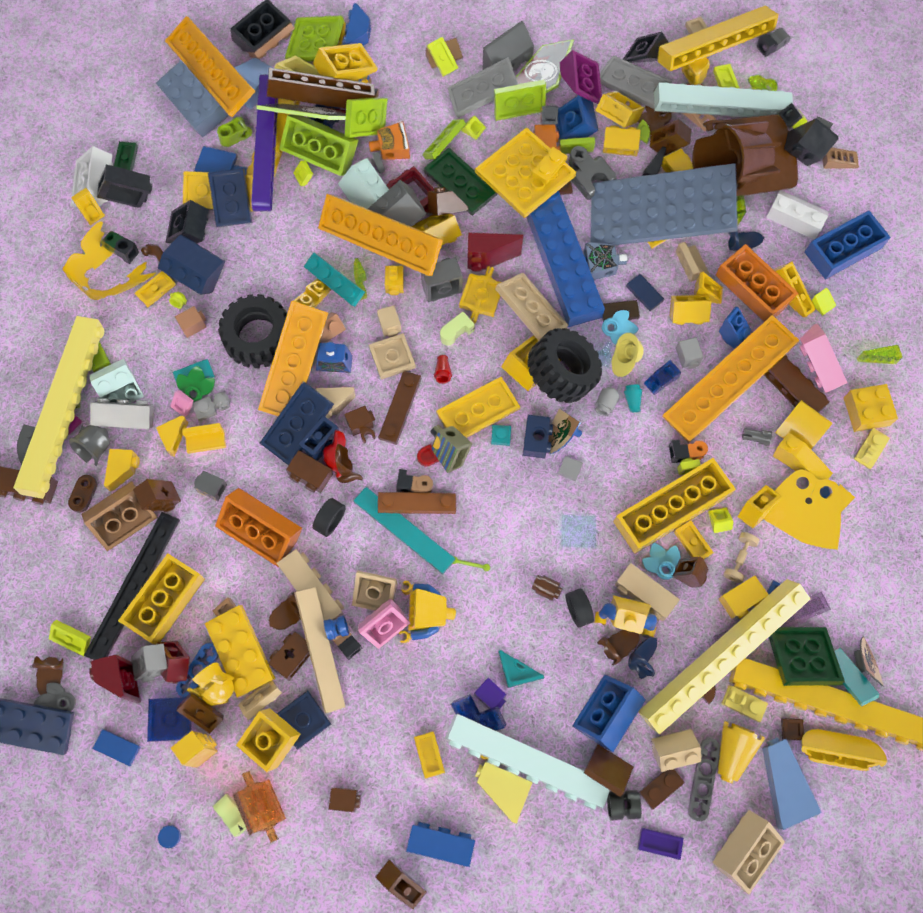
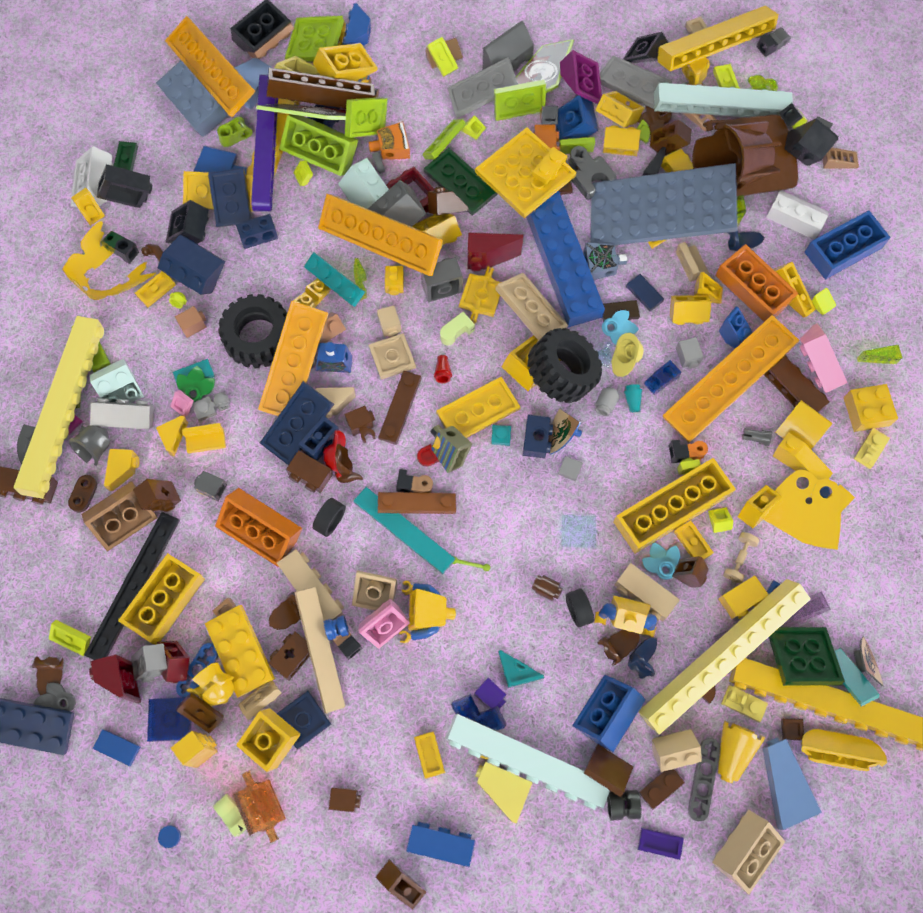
none -> dark blue brick [236,214,278,249]

